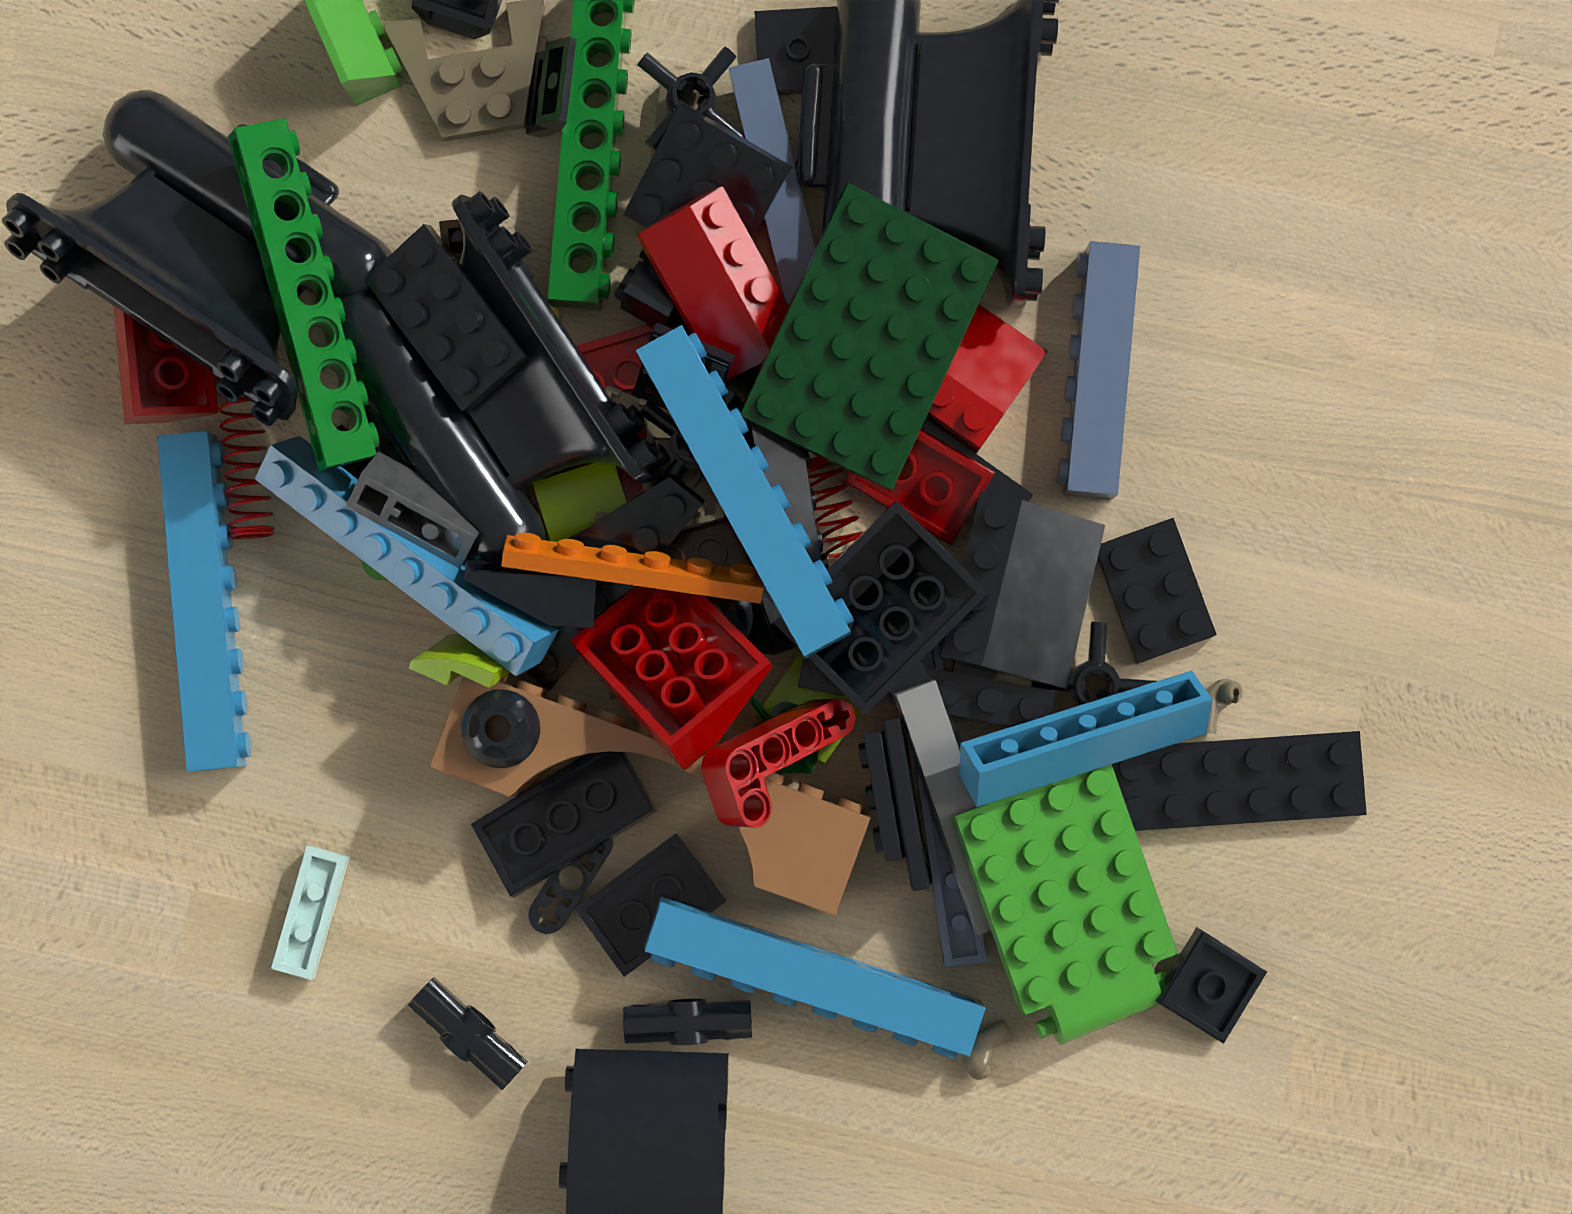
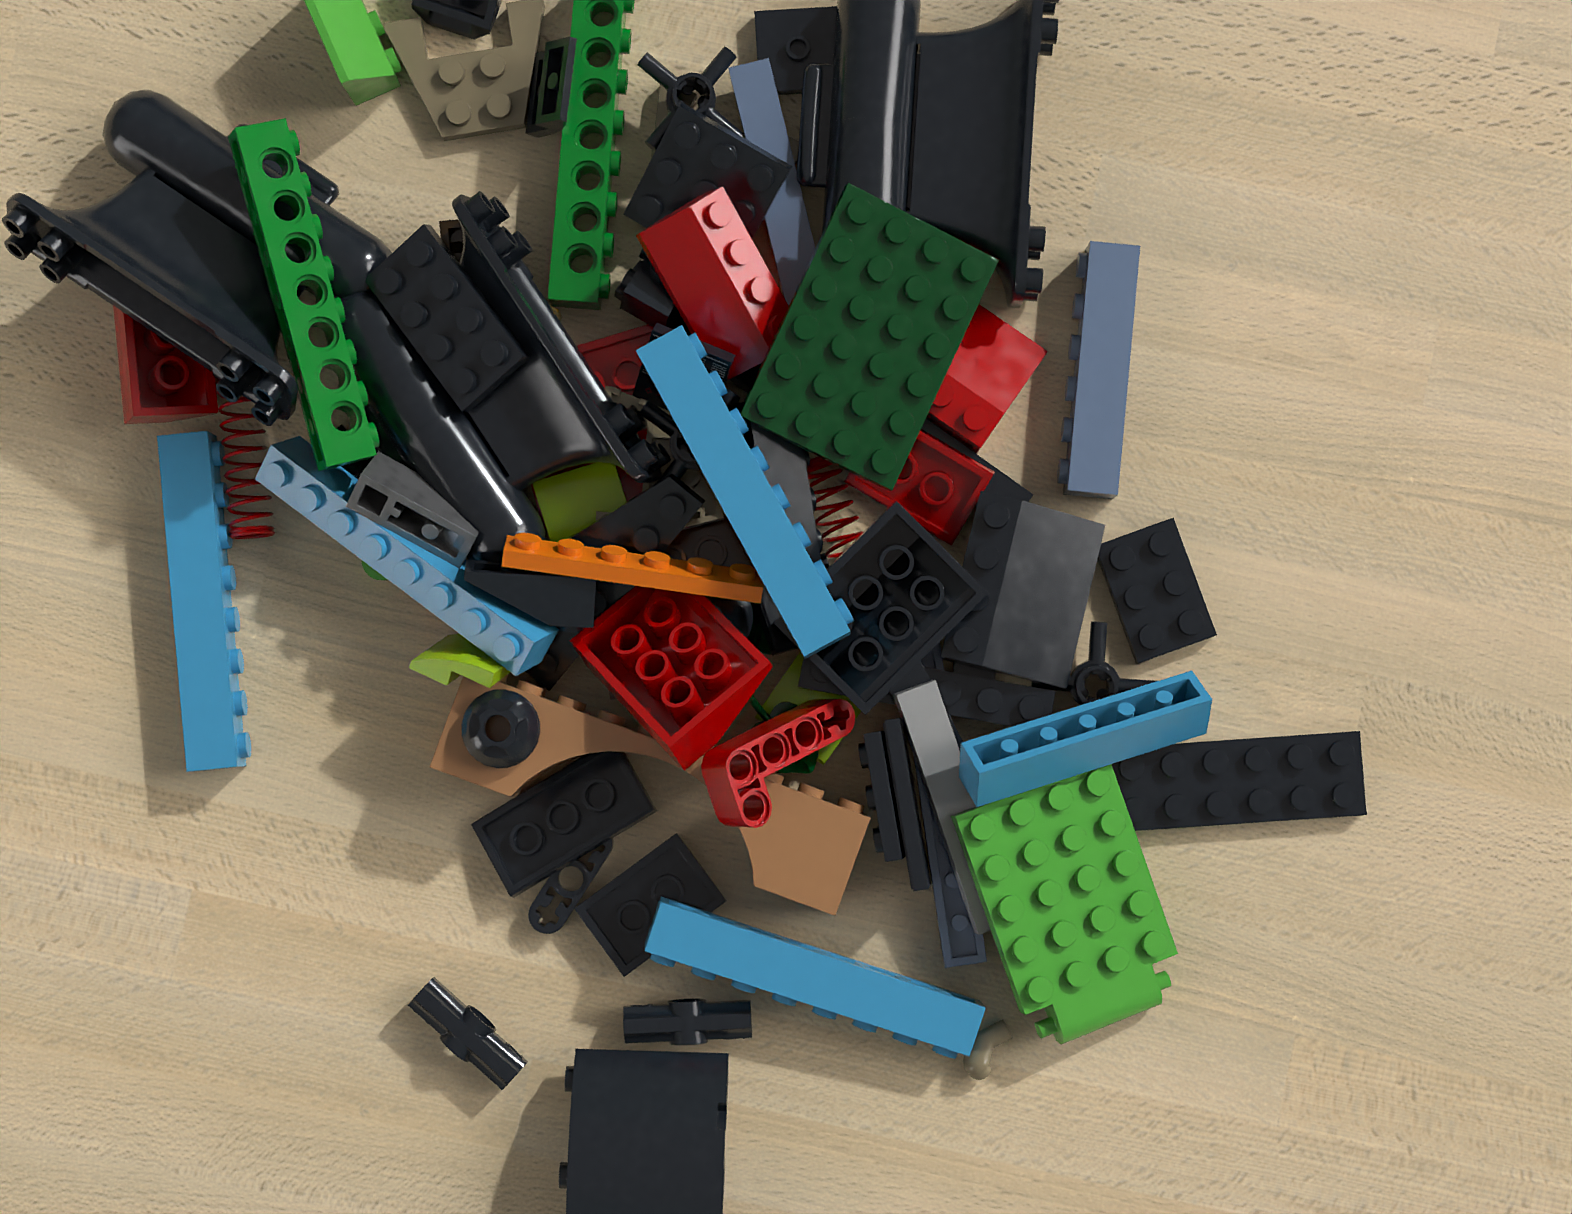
light aqua plate [271,845,350,980] -> none
black plate [1156,927,1267,1044] -> none
dark tan arm [1205,678,1243,734] -> none

